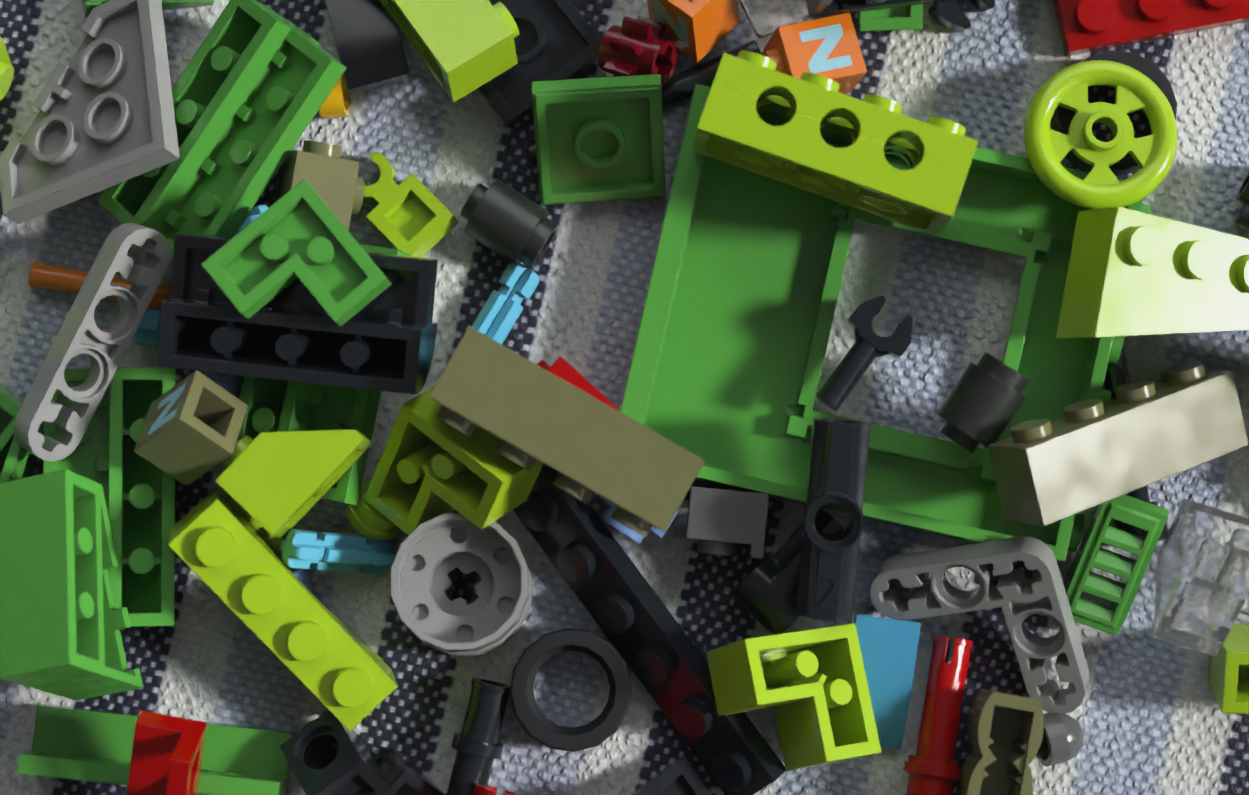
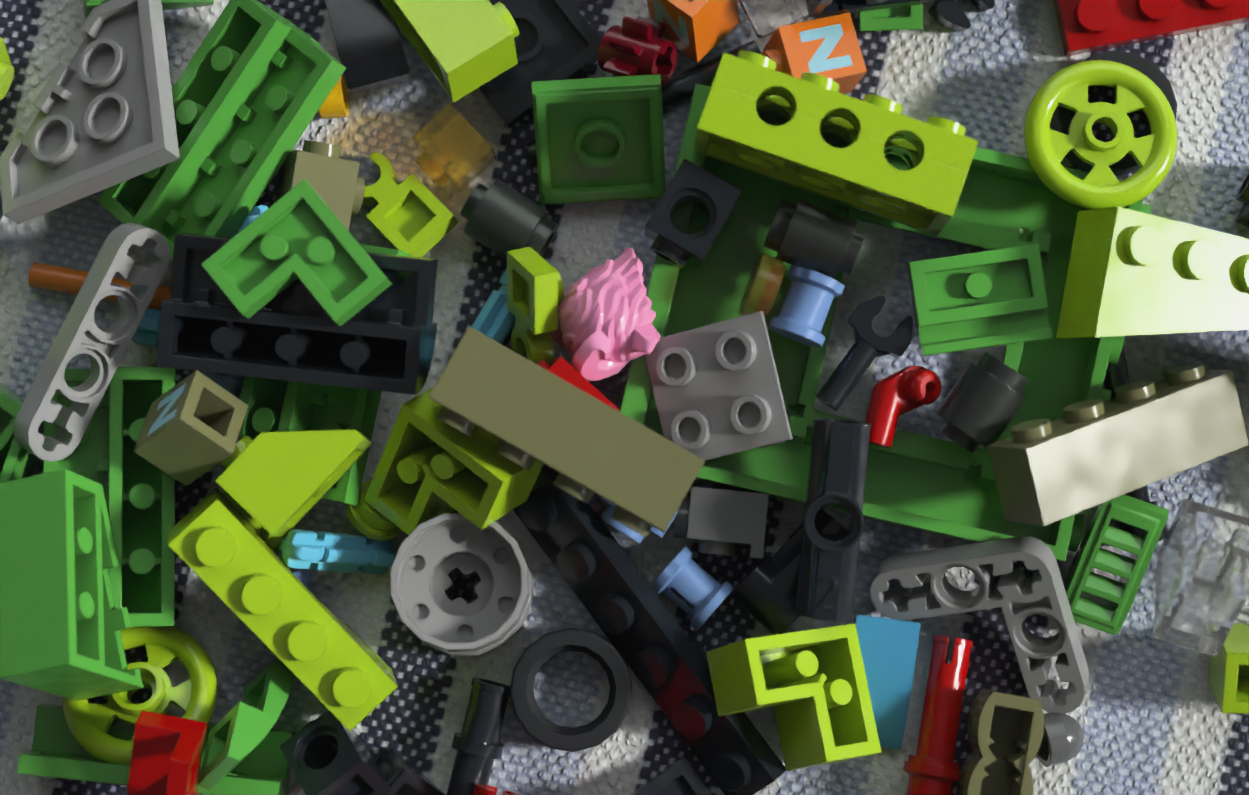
none -> lime plate [62,626,218,765]
none -> bright green slope [197,658,295,790]
none -> clear yellow plate [412,103,497,193]
none -> lime plate [507,247,564,366]
none -> bright pink hair [550,247,661,381]
none -> black brick [644,158,741,268]
none -> light grey hinge [645,311,793,461]
none -> medium blue bush [651,546,735,631]
none -> clear orange tile [738,253,785,319]
none -> pearl dark grey brick [763,198,864,279]
none -> medium blue bush [768,266,845,348]
none -> red arm [865,366,942,448]
none -> bright green plate [906,244,1053,357]

